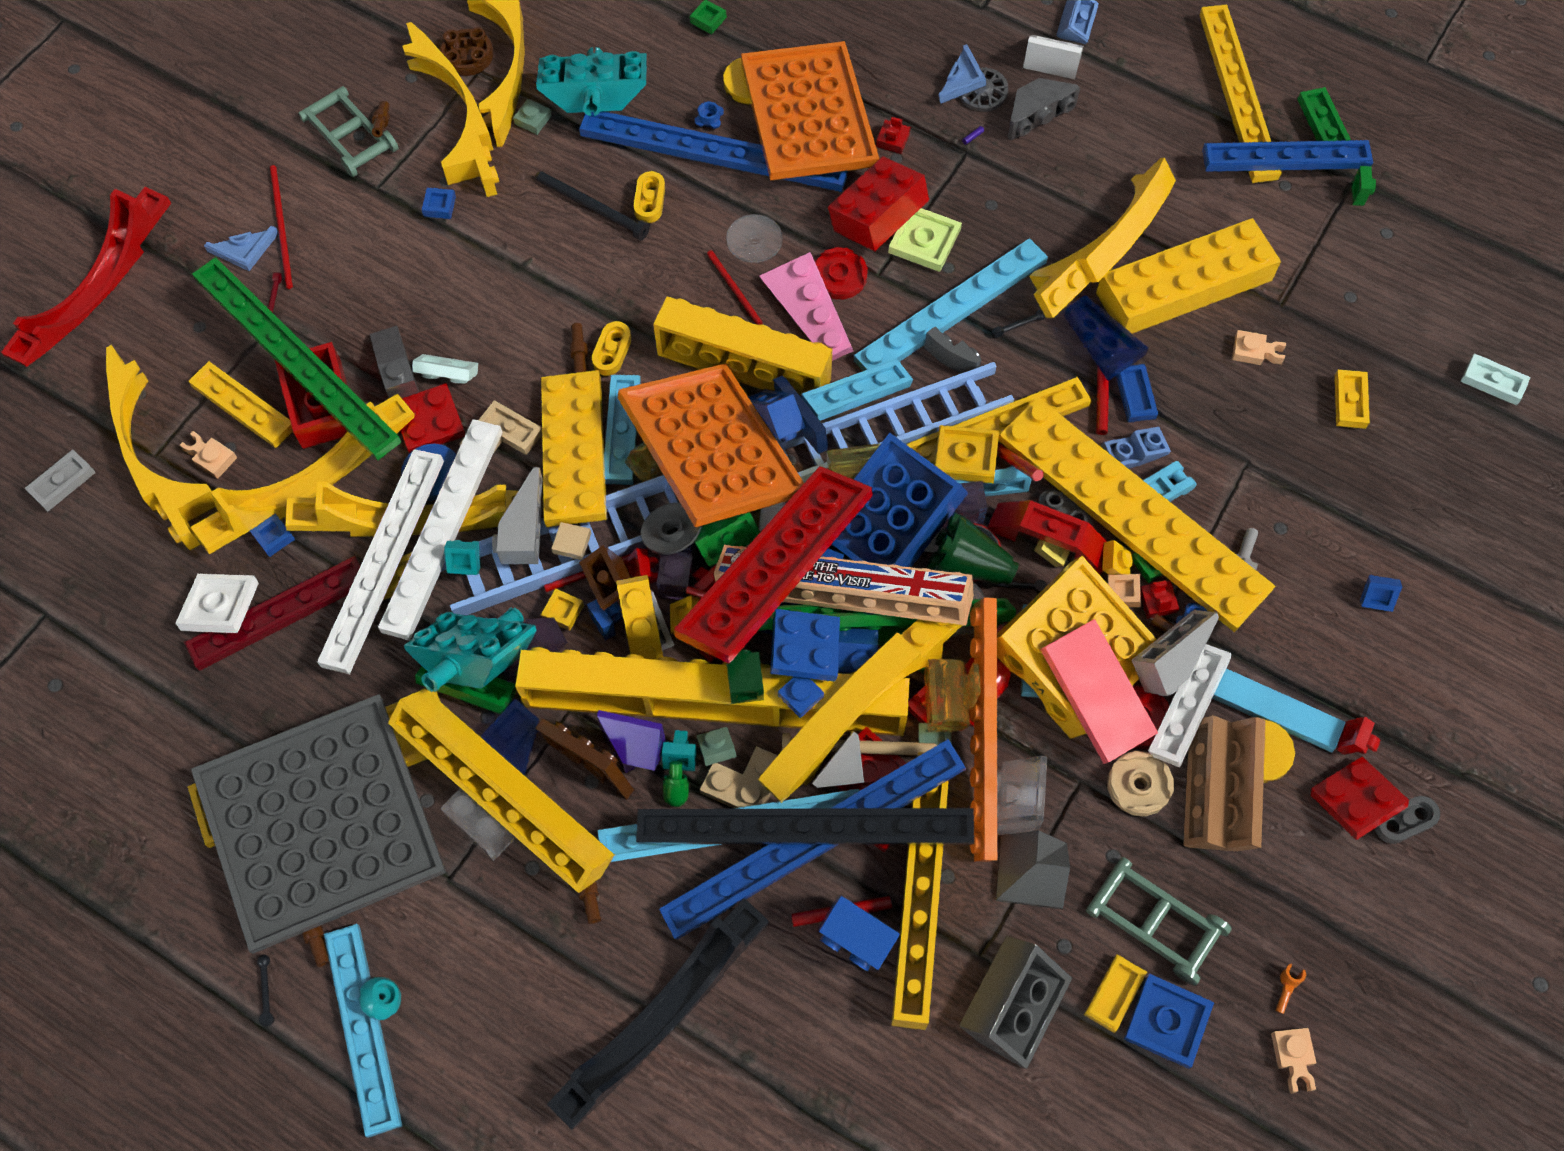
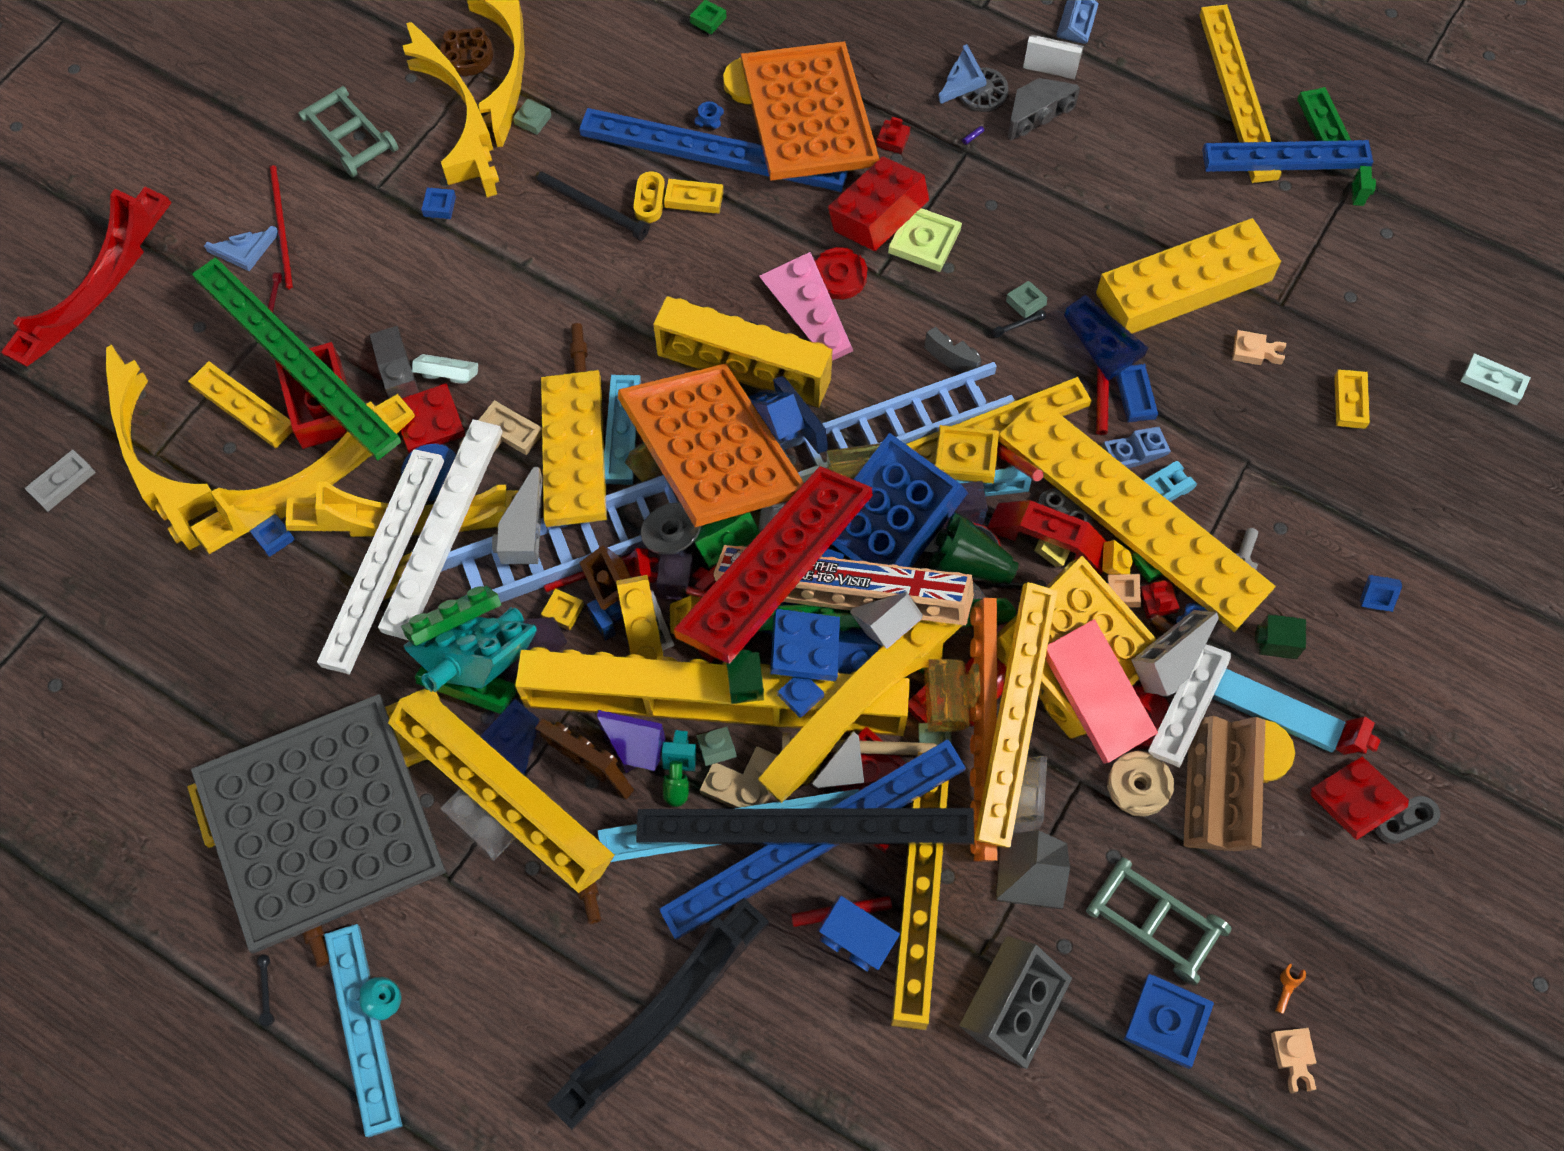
white plate [175,574,259,633] -> none
light nougat plate [180,431,237,479] -> none
dark red tile [184,556,361,671] -> none
reddish brown bar [372,101,390,137] -> none
teal tile [444,540,480,575] -> none
teal slope [536,47,647,116] -> none
tan tile [552,522,591,560] -> none
yellow plate [592,321,631,376] -> none
red axle [707,250,763,325] -> none
clear dish [726,214,782,263] -> none
medium azure plate [801,359,913,421] -> none
medium azure plate [854,238,1048,371] -> none
yellow slope [1030,157,1176,318] -> none
yellow tile [1084,954,1147,1033] -> none
none -> green plate [401,585,502,646]
none -> yellow plate [664,179,723,214]
none -> light grey slope [850,592,923,649]
none -> yellow plate [974,582,1058,848]
none -> sand green plate [1006,281,1048,319]
none -> dark green brick [1255,614,1306,659]

